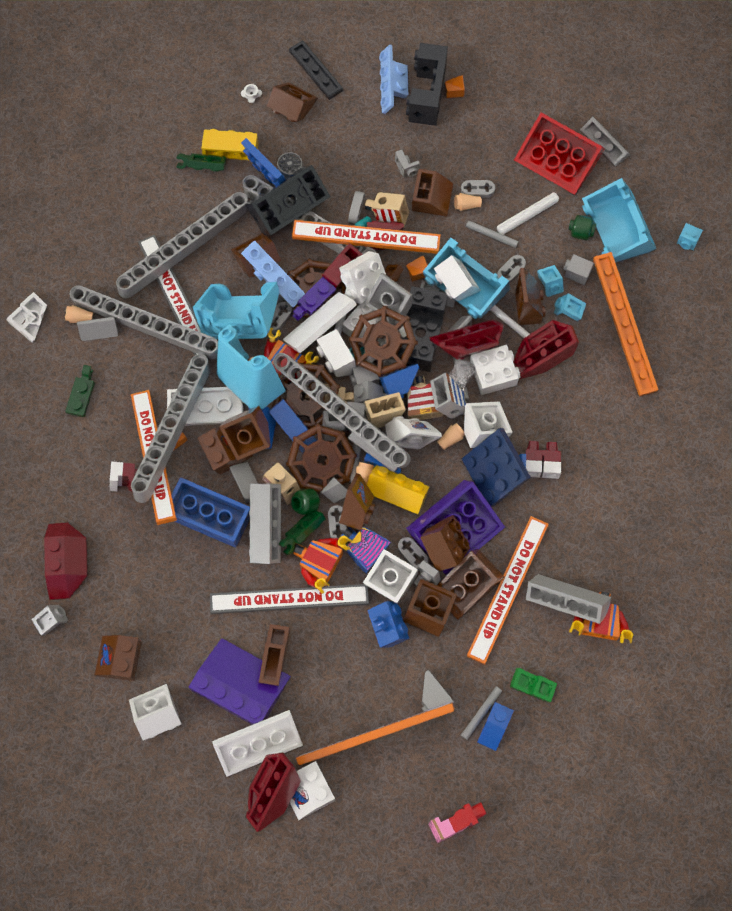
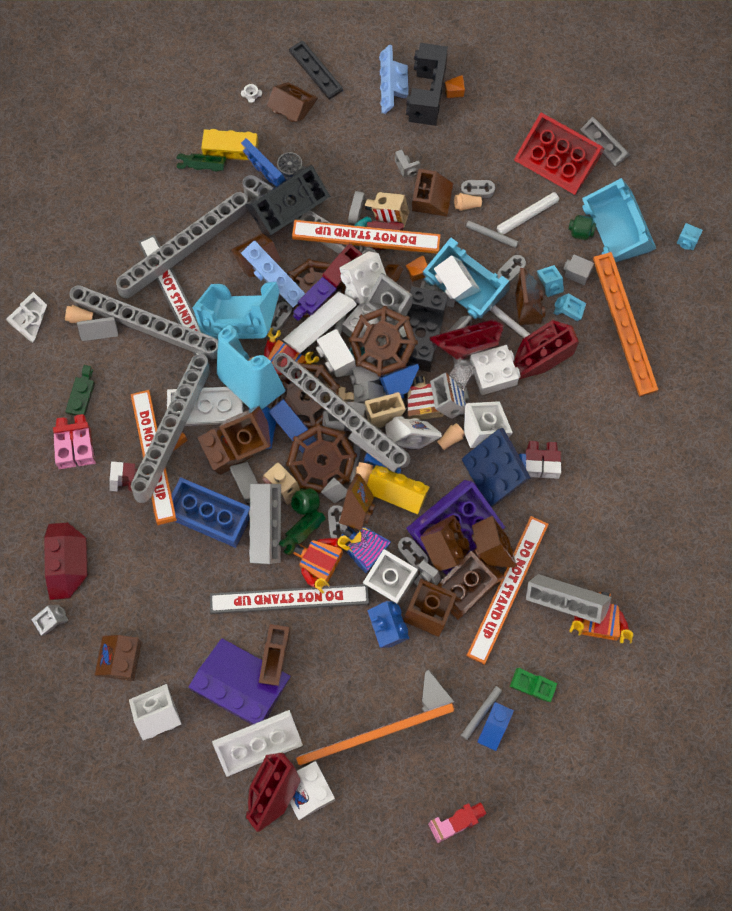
none -> bright pink hips [53,414,96,469]
none -> reddish brown slope [471,516,517,568]

